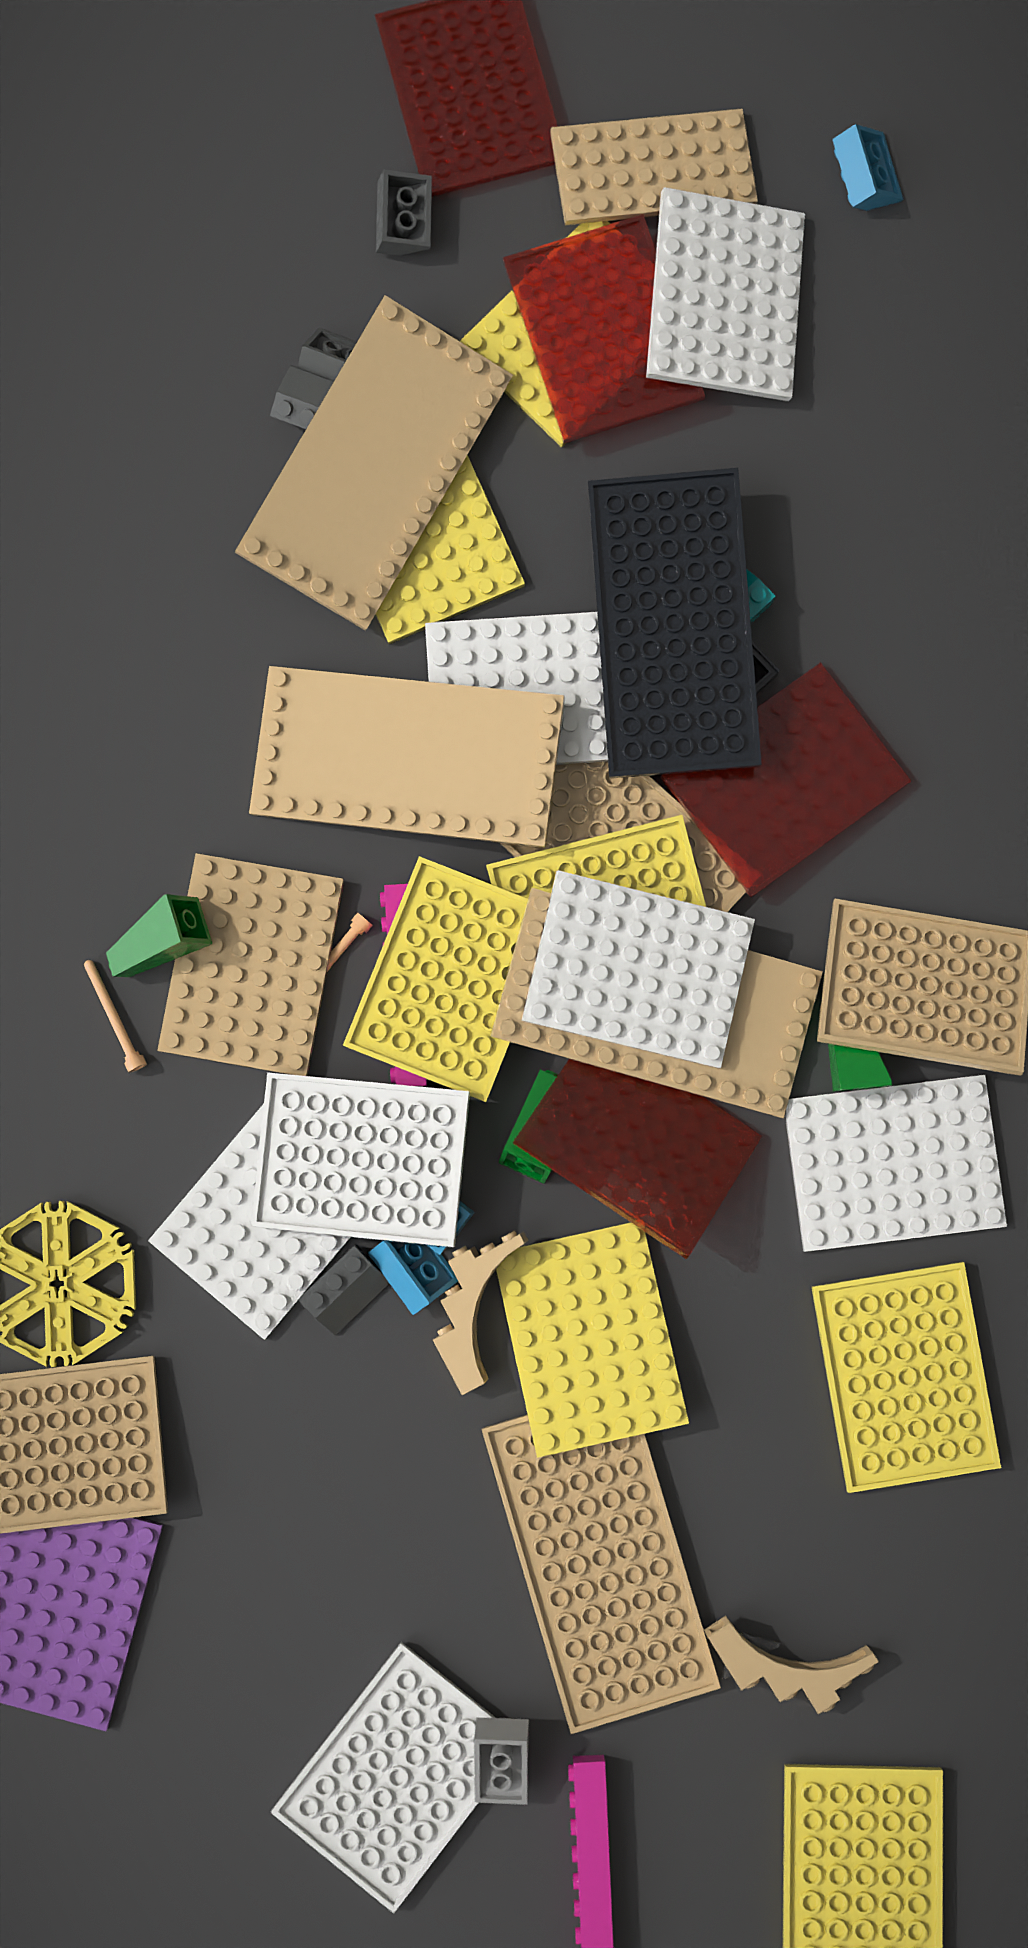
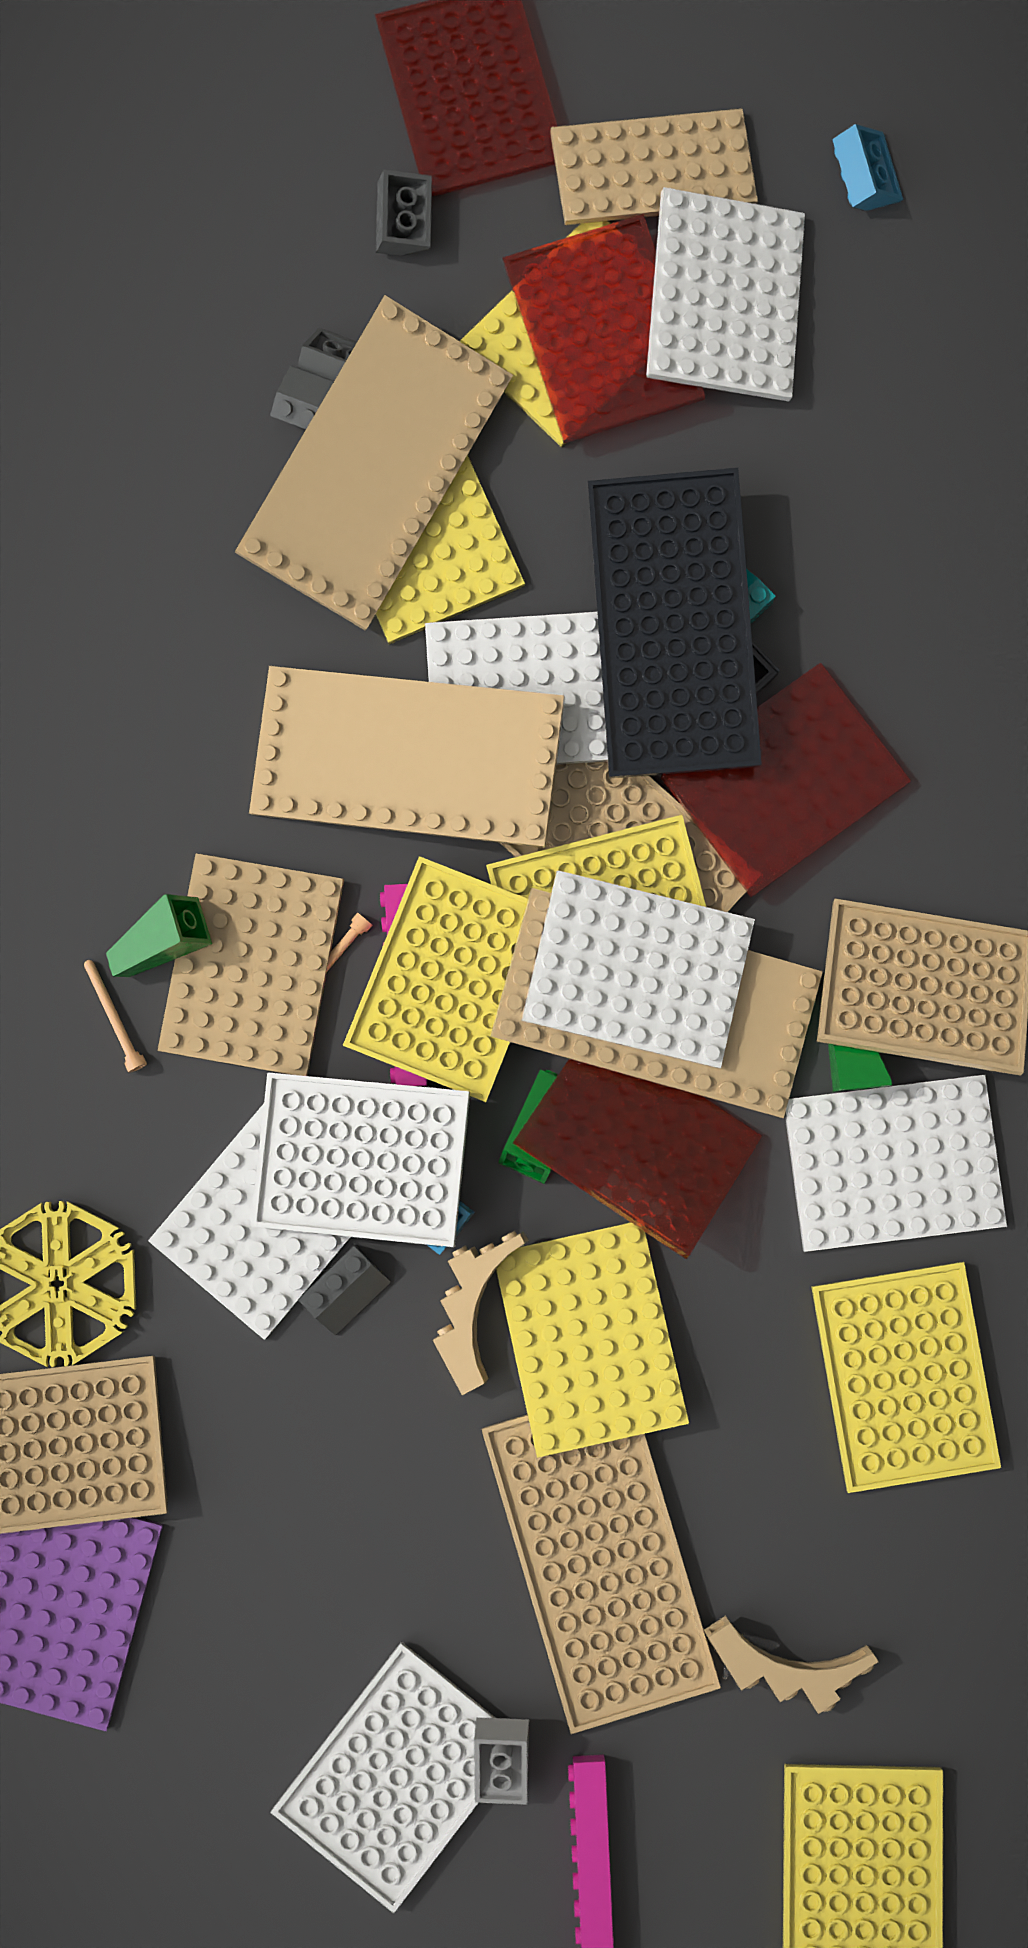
dark azure slope [368,1240,458,1315] -> none

